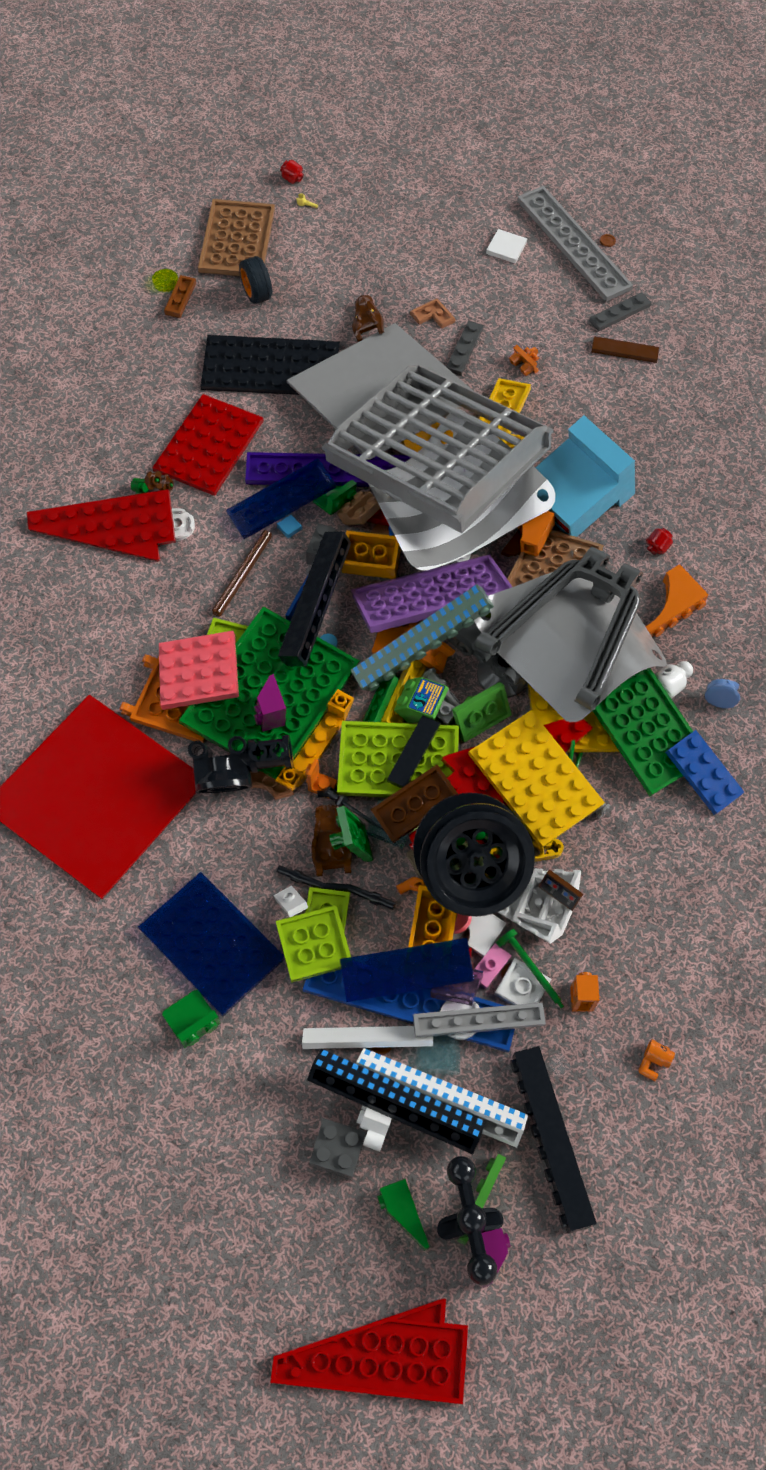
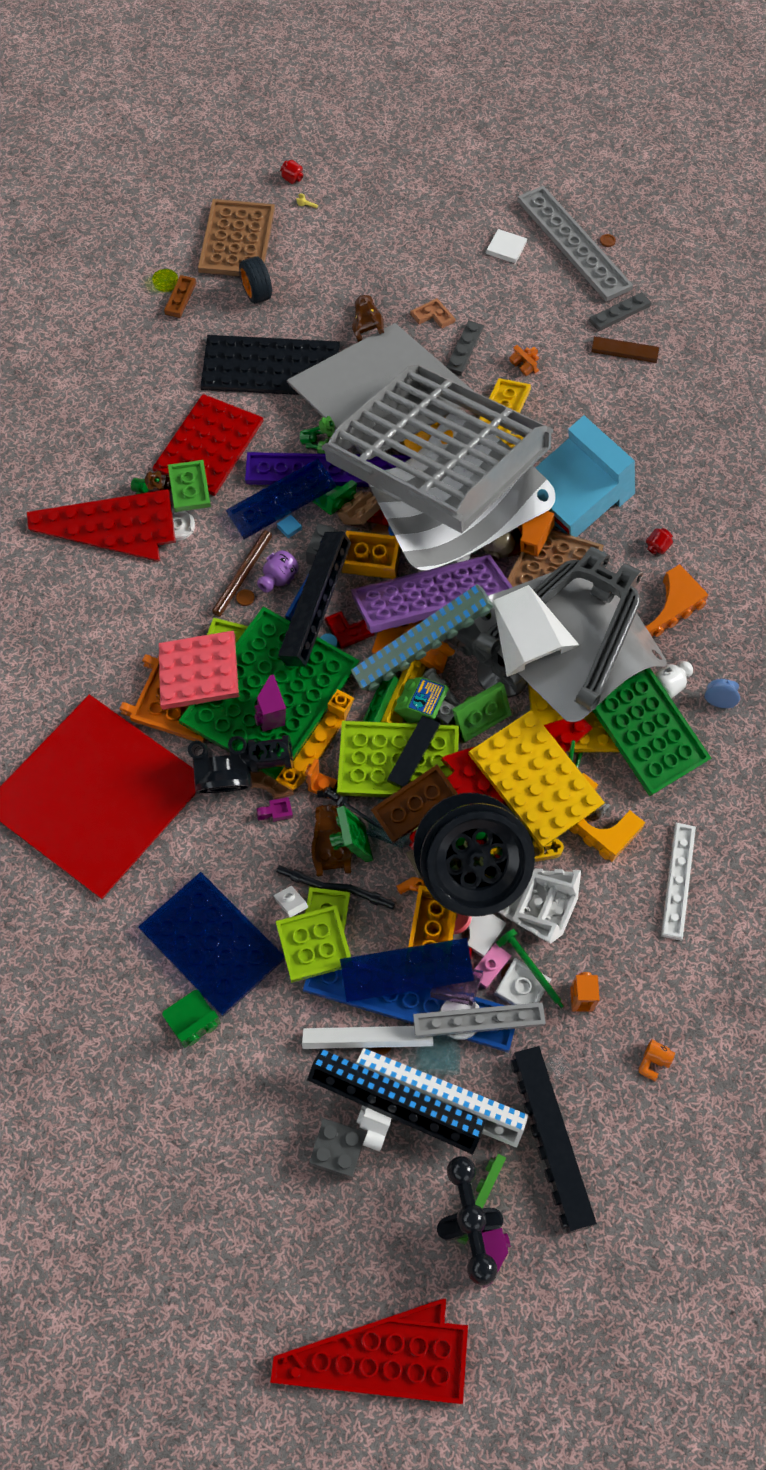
green slope [377,1179,430,1251] -> none
tile [538,869,583,911] -> none
blue plate [665,730,744,815] -> none
none -> bright green plate [168,460,211,512]
none -> dark orange piece [236,589,255,606]
none -> magenta plate [256,797,293,822]
none -> medium lavender piece [257,550,299,593]
none -> plant [300,416,336,454]
none -> red tile [325,611,374,649]
none -> dark tan plant [482,531,515,561]
none -> white wedge [493,585,579,677]
none -> light orange arch [569,773,646,862]
none -> white tile [661,822,696,941]

